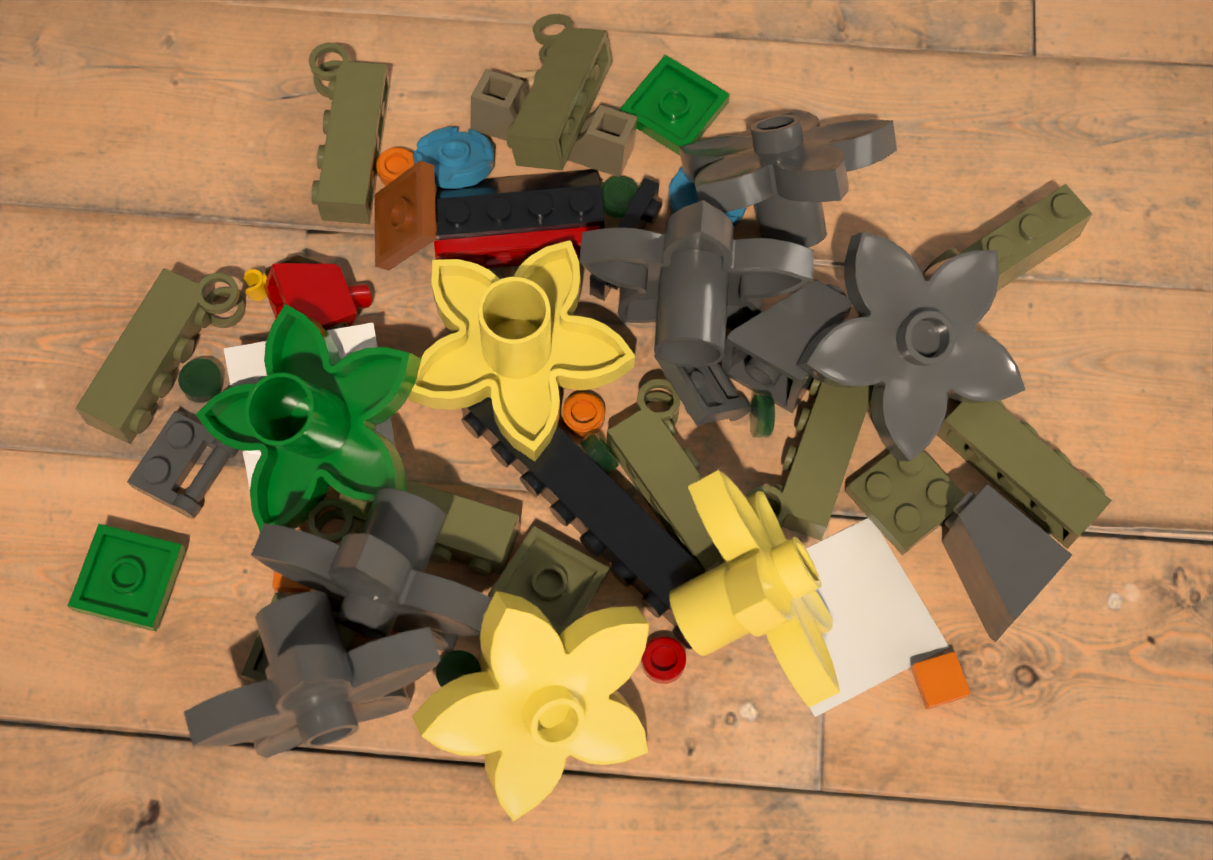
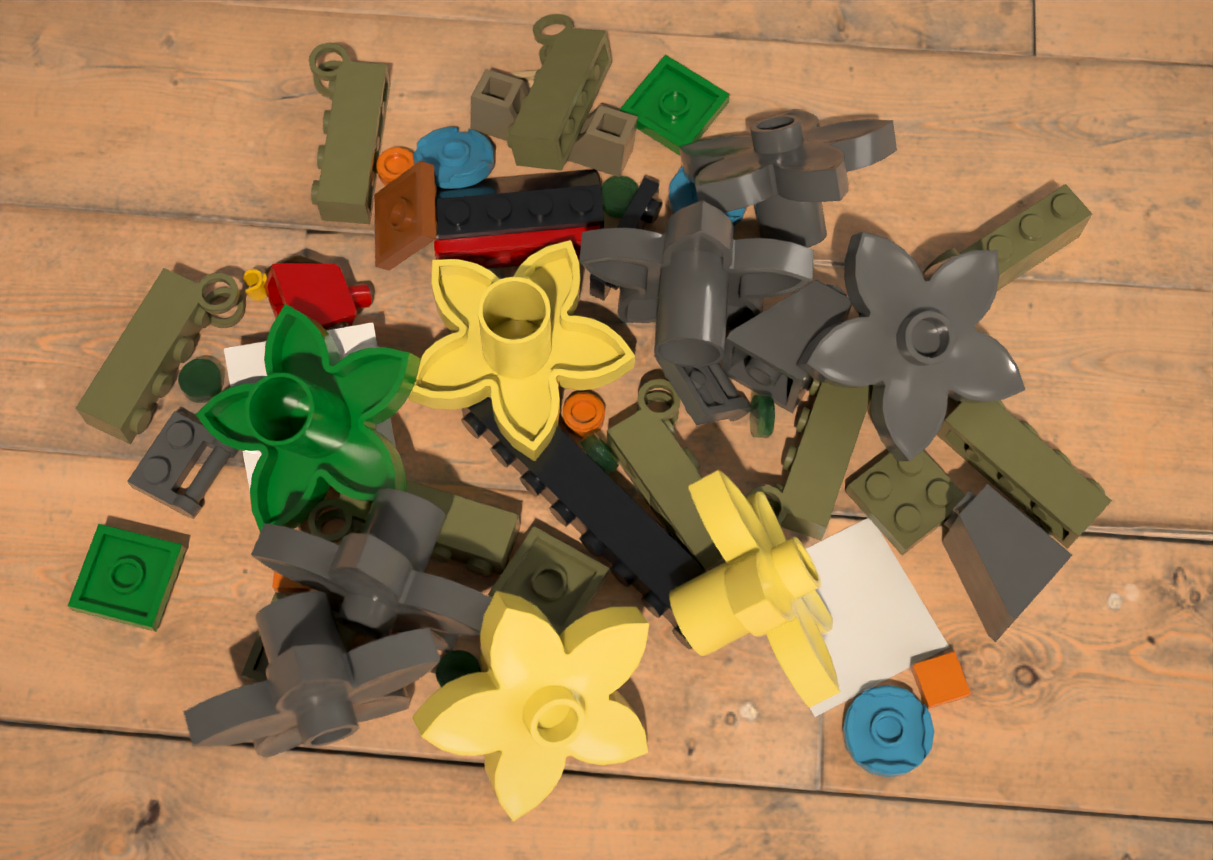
red tile [641,637,686,684] -> none
none -> dark azure tile [842,685,935,778]

